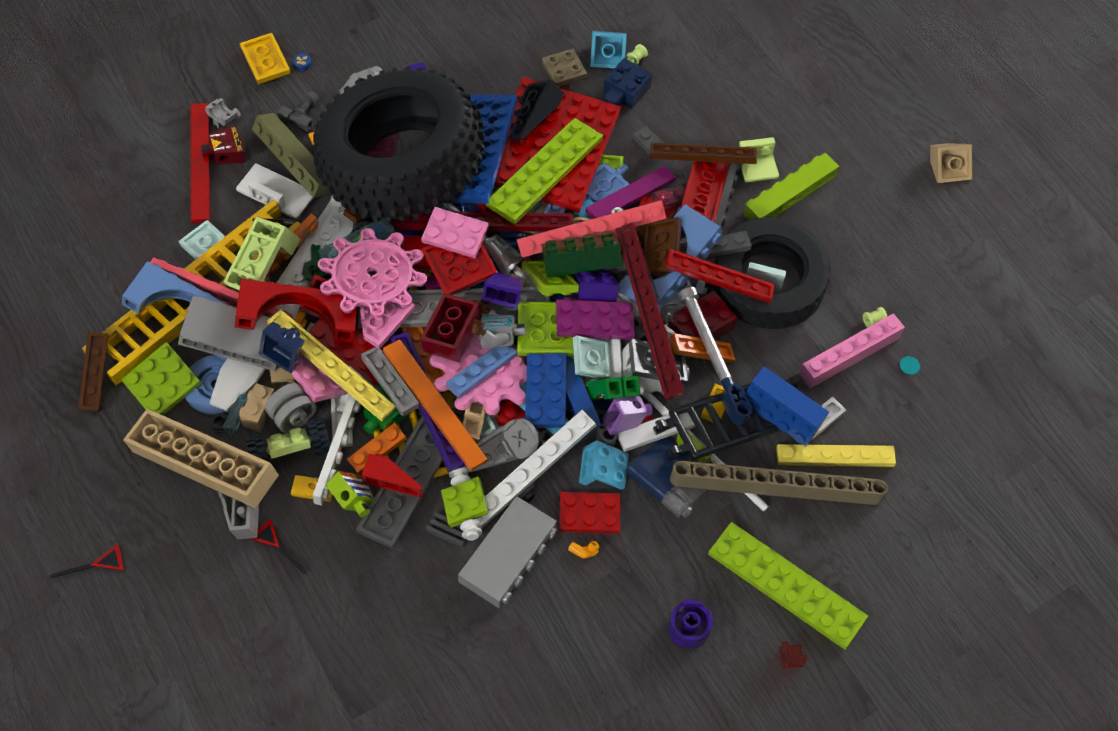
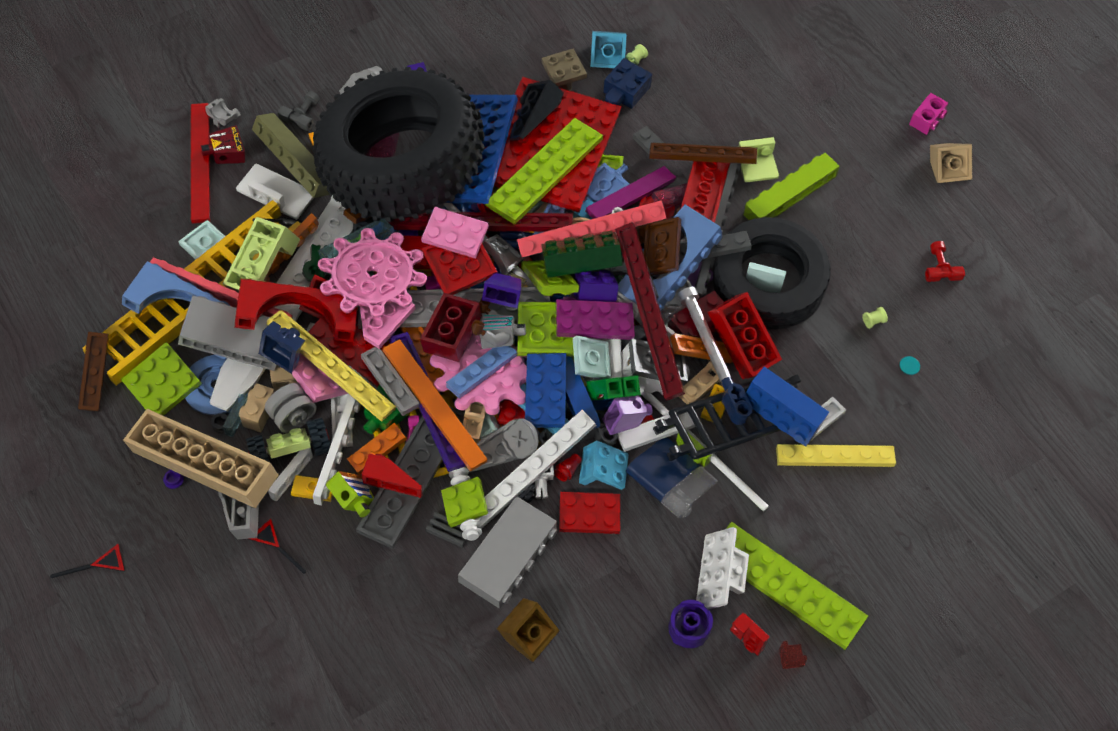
yellow plate [240,33,291,84] -> none
blue tile [293,53,311,71] -> none
light orange plate [294,310,308,330] -> none
light orange arm [568,541,599,559] -> none
red tile [665,249,775,303] -> none
dark tan beam [670,461,888,505] -> none
bright pink brick [799,313,905,389] -> none
none -> dark purple plate [163,470,184,489]
none -> white tile [268,448,313,501]
none -> dark pink hand [406,415,419,442]
none -> pearl gold slope [497,598,560,662]
none -> white bracket [534,465,554,499]
none -> red cone [554,453,582,482]
none -> tan plate [679,361,720,404]
none -> white bracket [696,527,749,609]
none -> red brick [708,292,782,379]
none -> red plate [730,613,770,656]
none -> dark pink brick [909,93,948,135]
none -> red bar [925,241,965,282]

